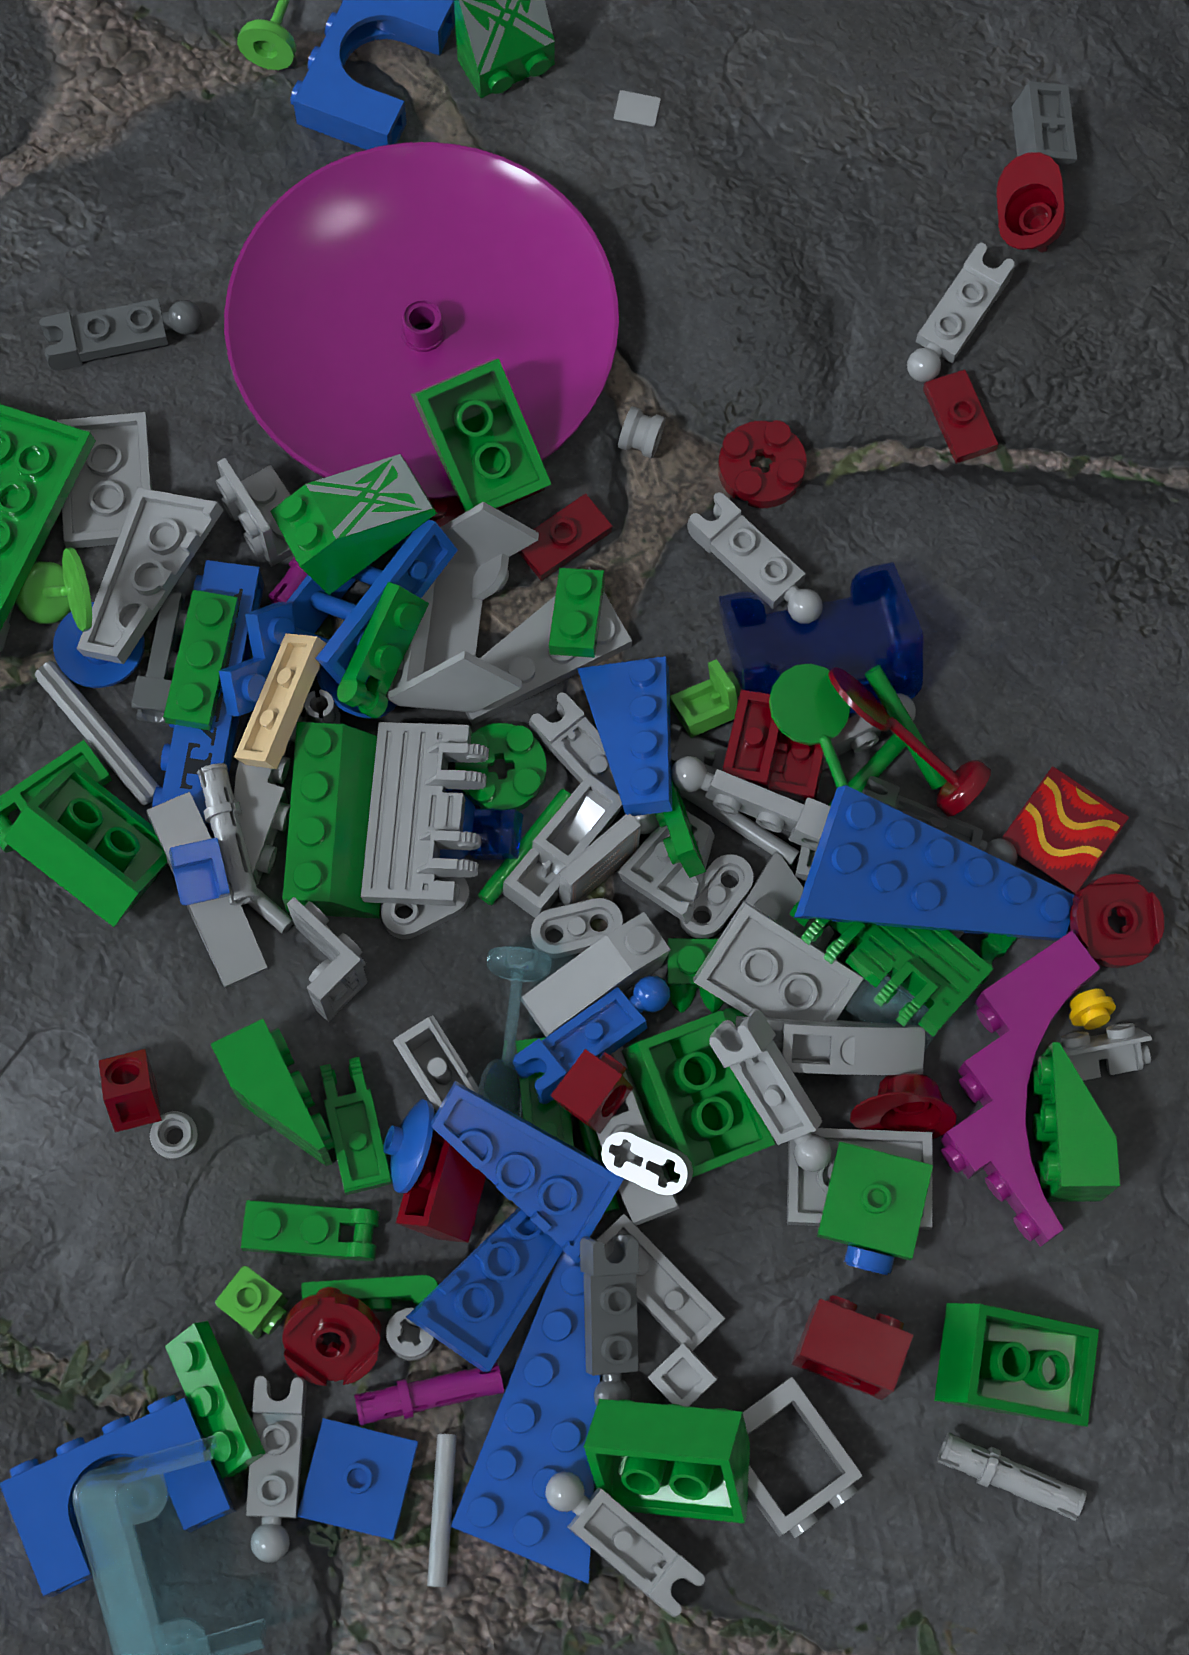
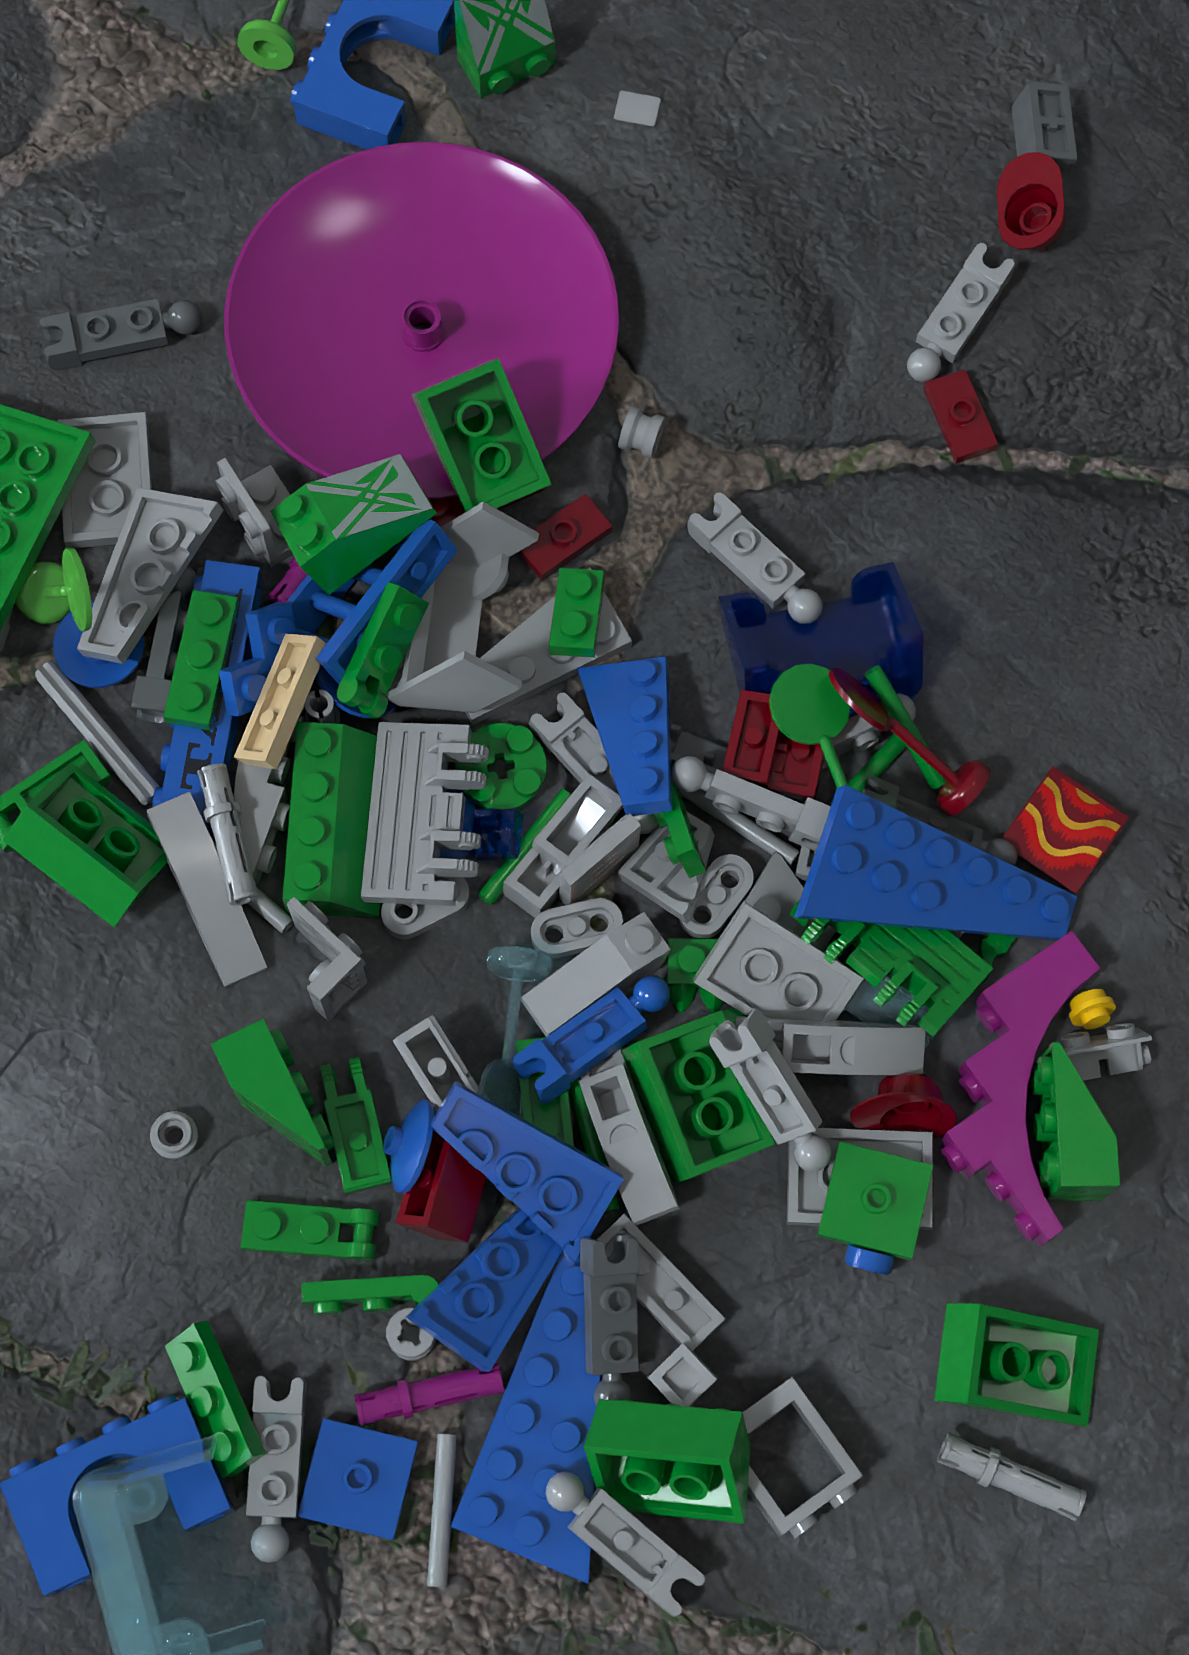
dark red brick [98,1049,162,1133] -> none
blue panel [169,837,230,906] -> none
bright green bracket [215,1266,288,1340] -> none
dark red plate [282,1287,382,1386] -> none
dark red brick [551,1049,634,1134] -> none
beam [601,1130,693,1196] -> none
bright green bracket [670,659,741,738] -> none
dark red plate [718,420,807,508] -> none
dark red brick [791,1295,913,1400] -> none
dark red plate [1070,874,1164,968] -> none

